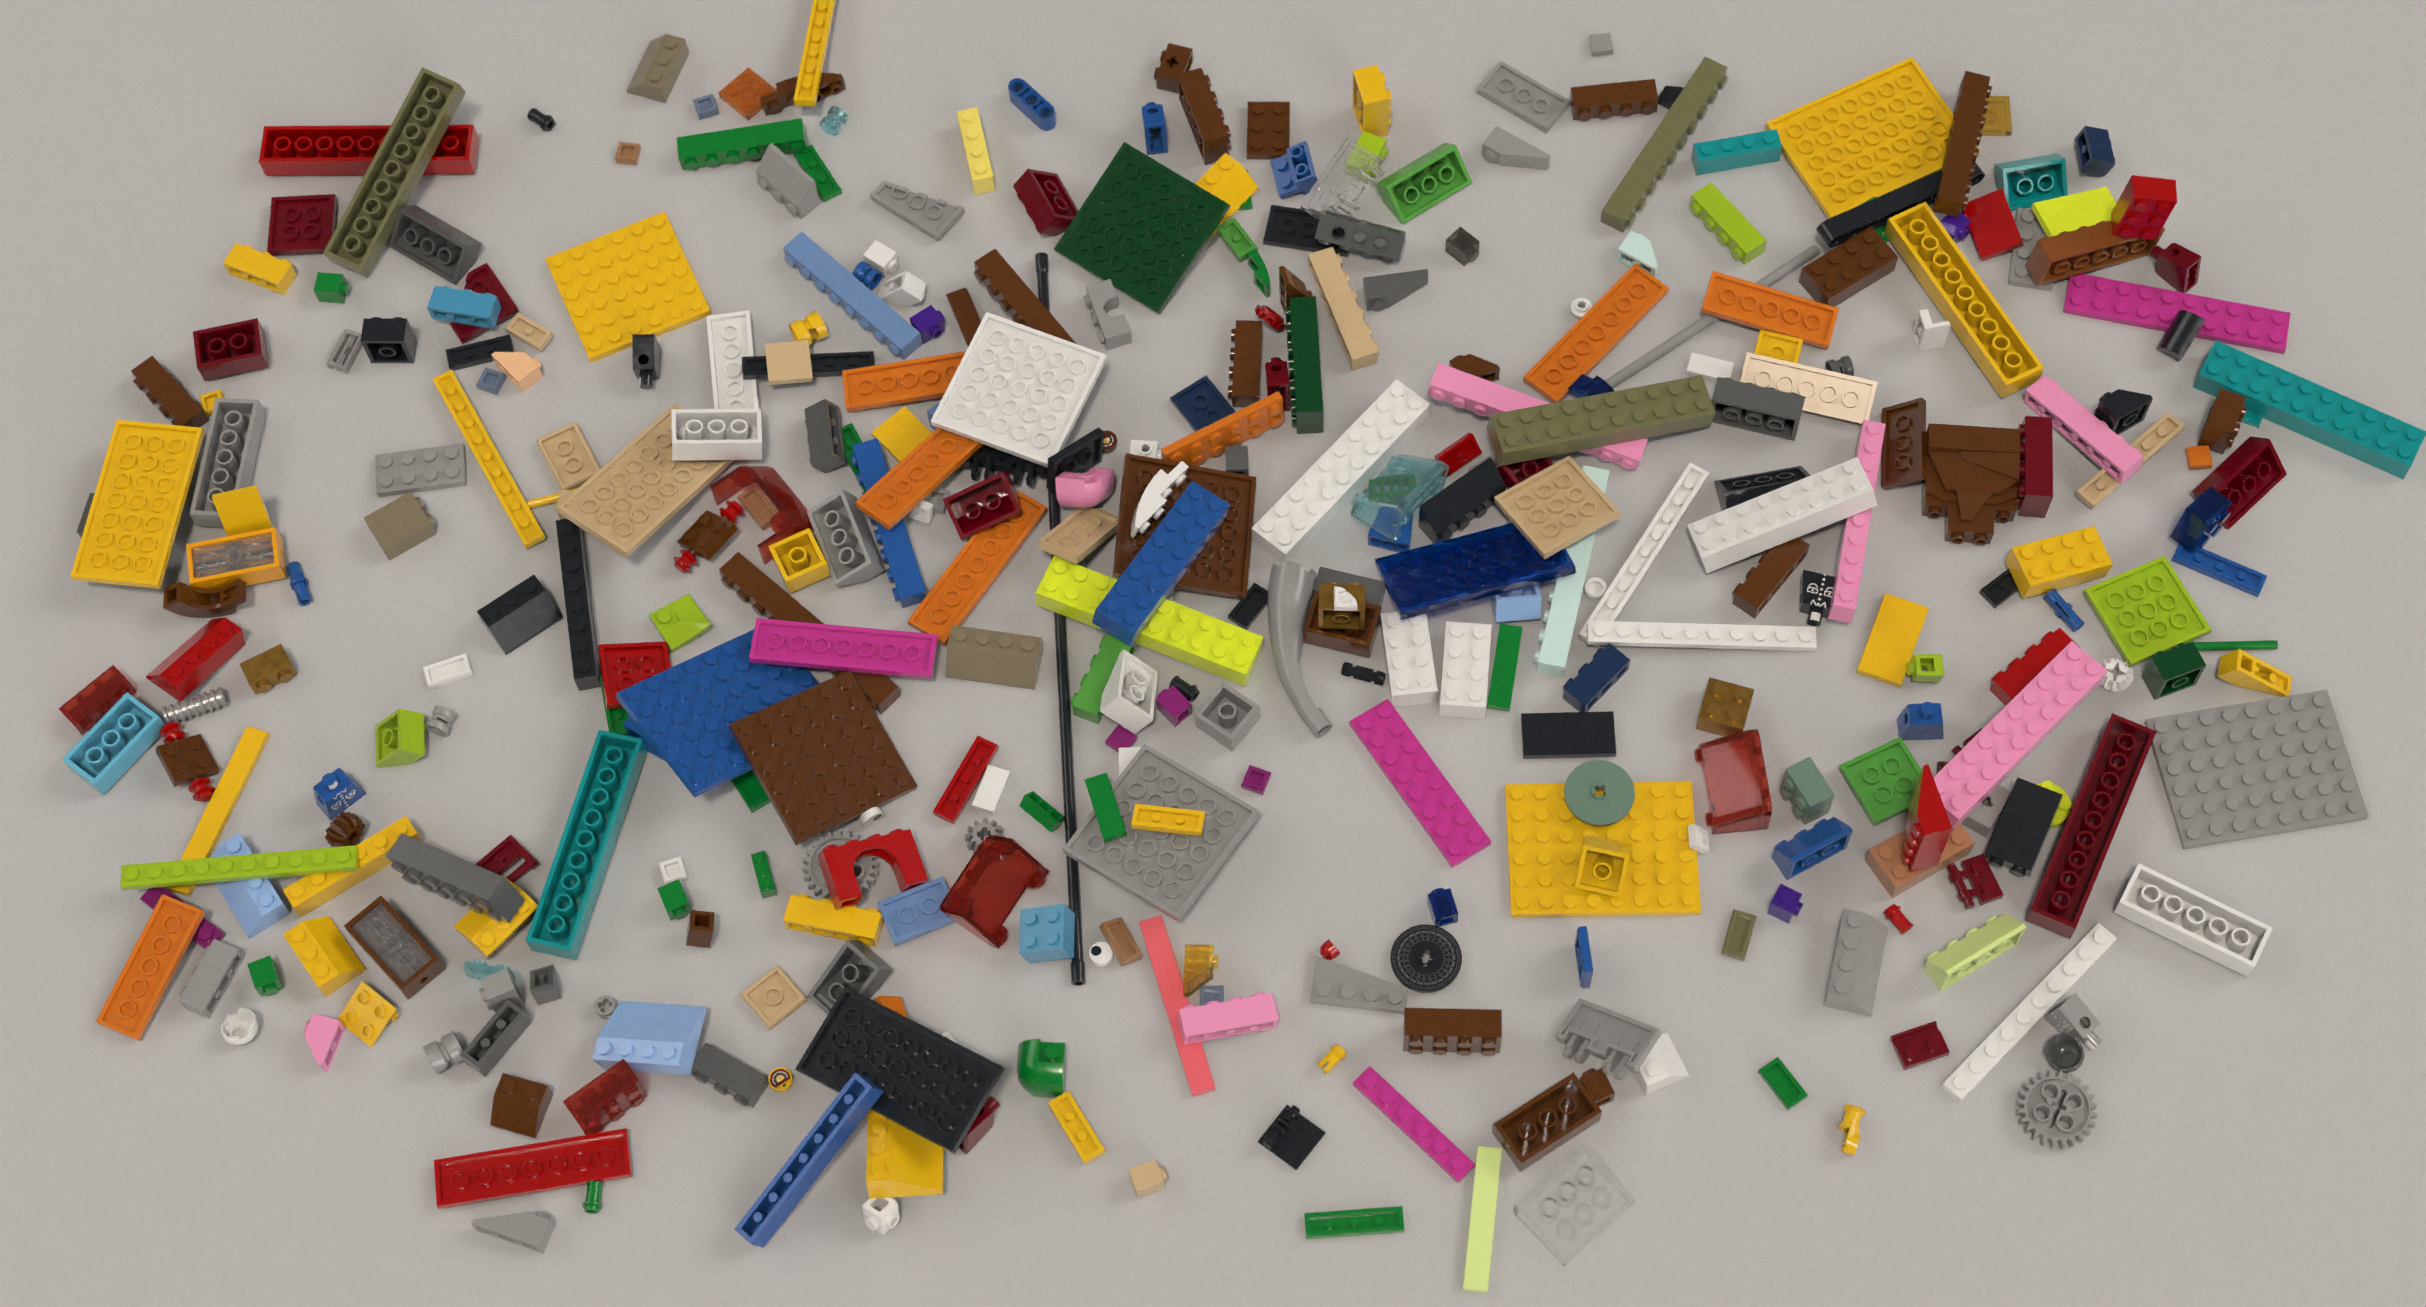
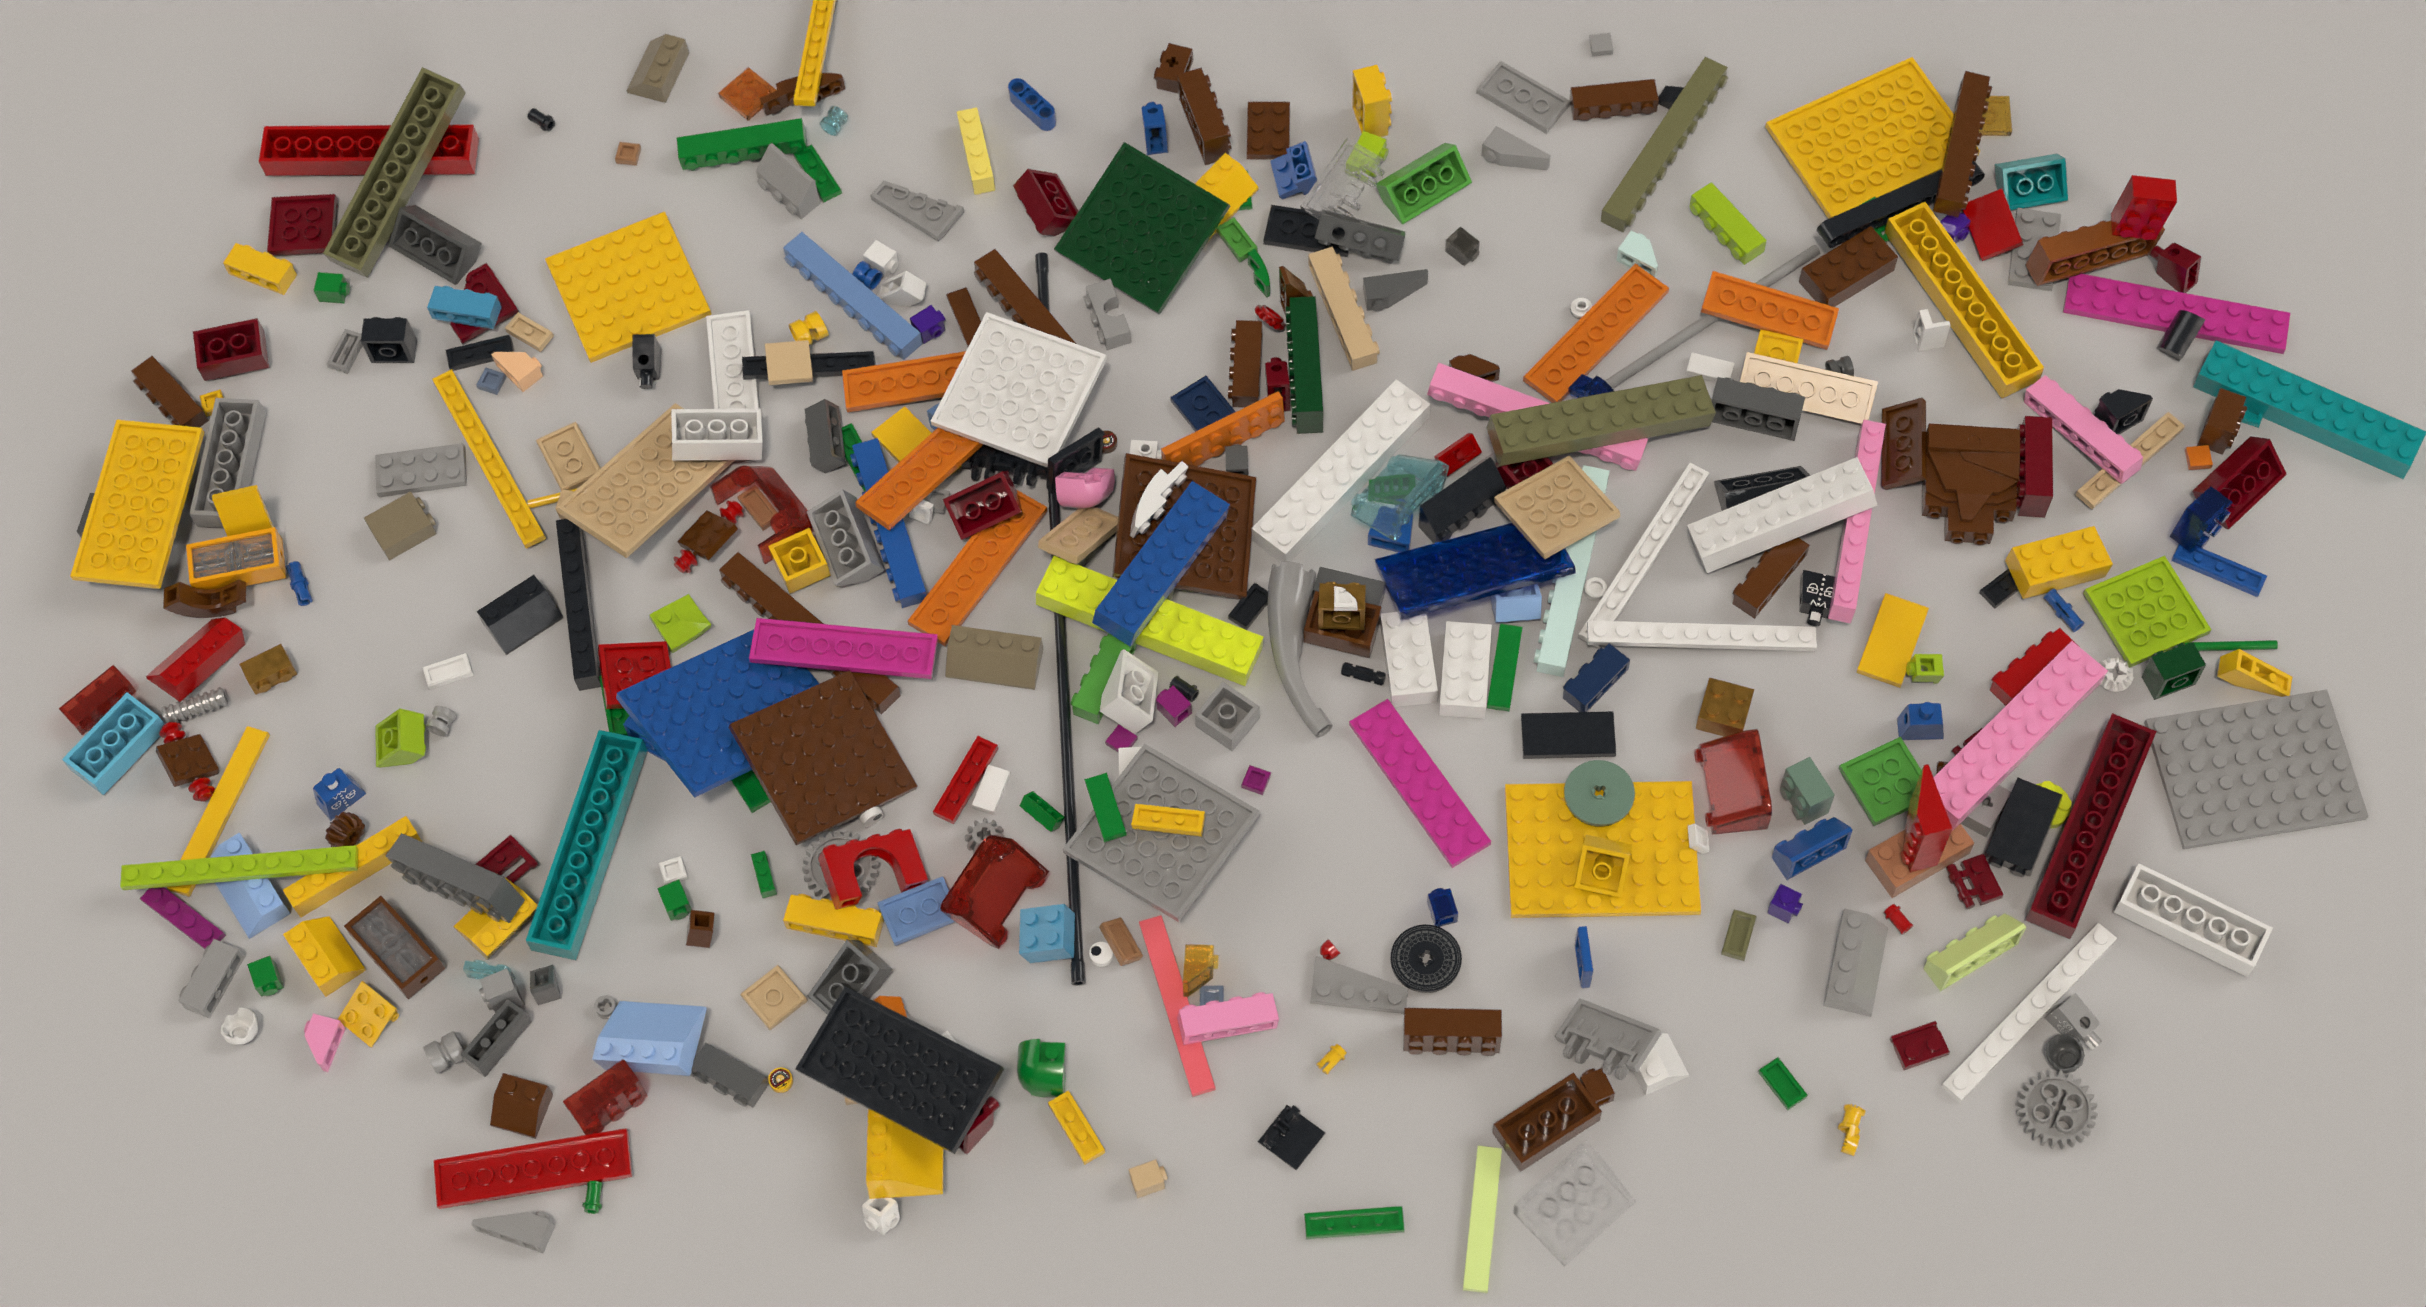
orange plate [96,894,205,1041] -> none
sand blue tile [693,94,719,120] -> none
blue brick [735,1072,884,1248] -> none
dark pink plate [1353,1066,1475,1183] -> none
teal brick [1691,129,1782,176] -> none
neon yellow tile [2031,186,2116,237] -> none
dark blue brick [2074,126,2115,177] -> none

